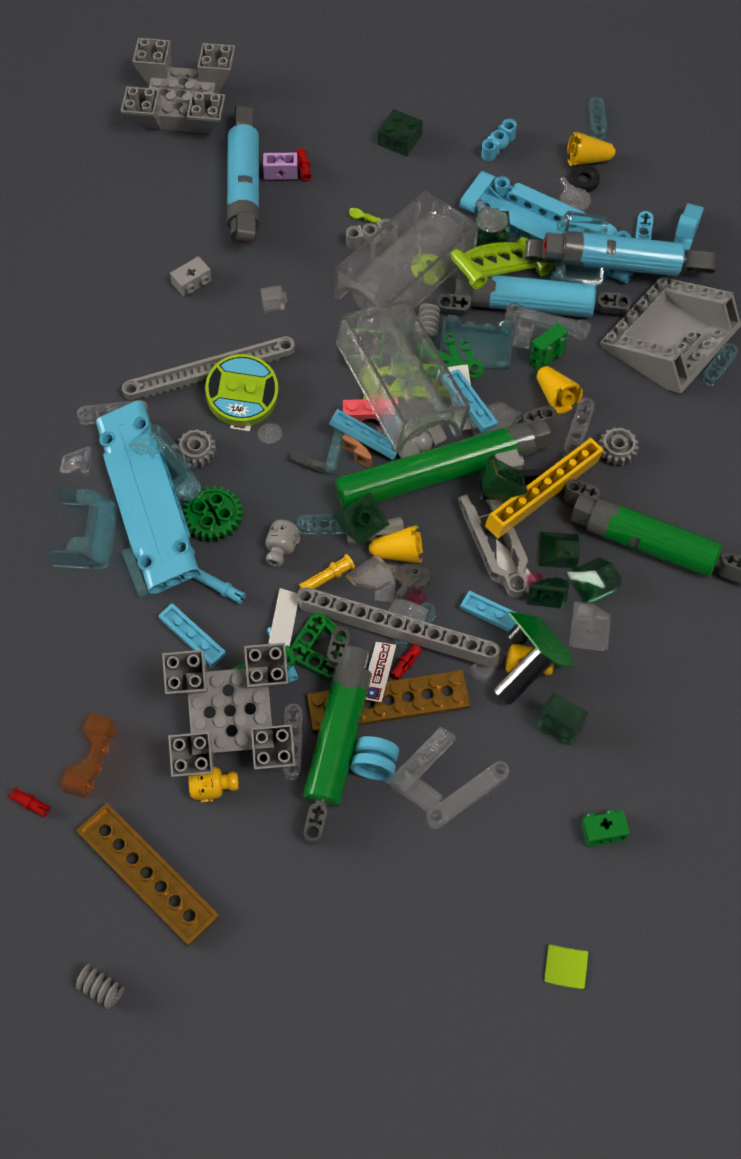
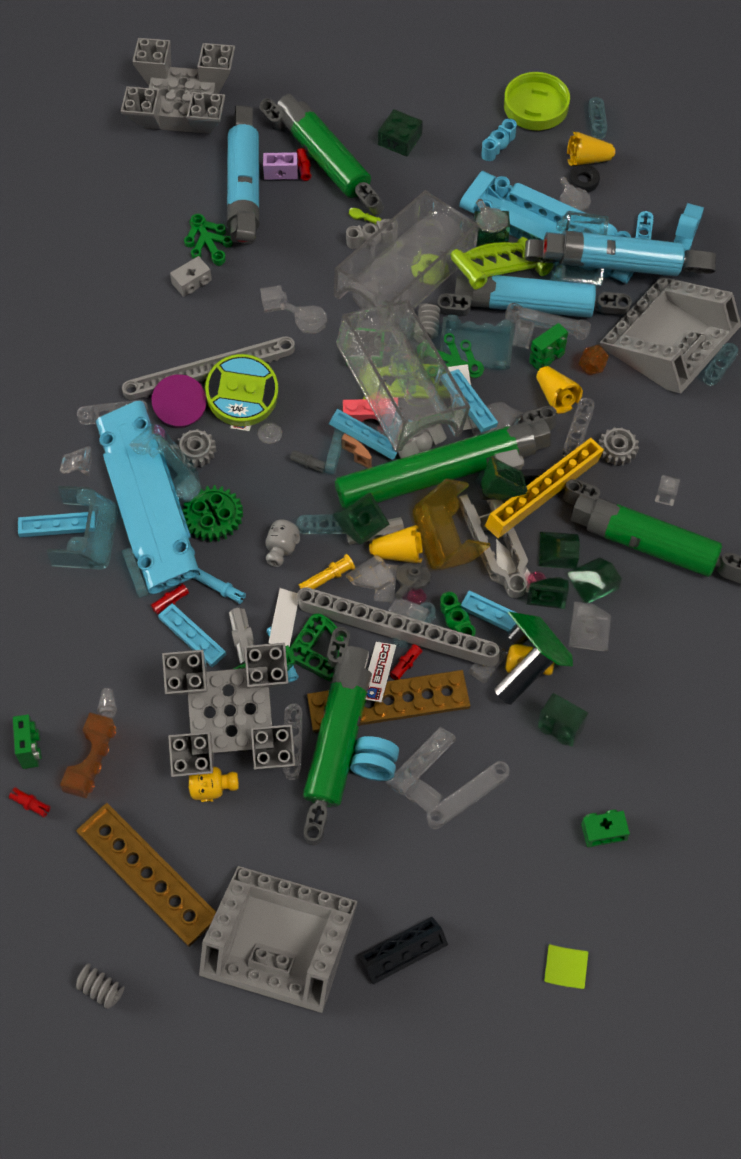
none -> green piece [13,714,42,769]
none -> medium azure plate [18,512,95,537]
none -> clear cone [97,688,117,719]
none -> red pin [151,583,189,615]
none -> magenta tile [152,374,206,428]
none -> green plant [184,214,233,266]
none -> light grey slope [199,866,357,1013]
none -> light grey piece [229,607,254,665]
none -> green piece [260,94,384,215]
none -> clear piece [284,302,328,334]
none -> black fence [358,917,448,985]
none -> clear yellow windscreen [413,478,491,570]
none -> green piece [440,592,476,637]
none -> lime brick [504,72,570,130]
none -> clear orange brick [579,344,609,375]
none -> clear brick [655,475,680,506]

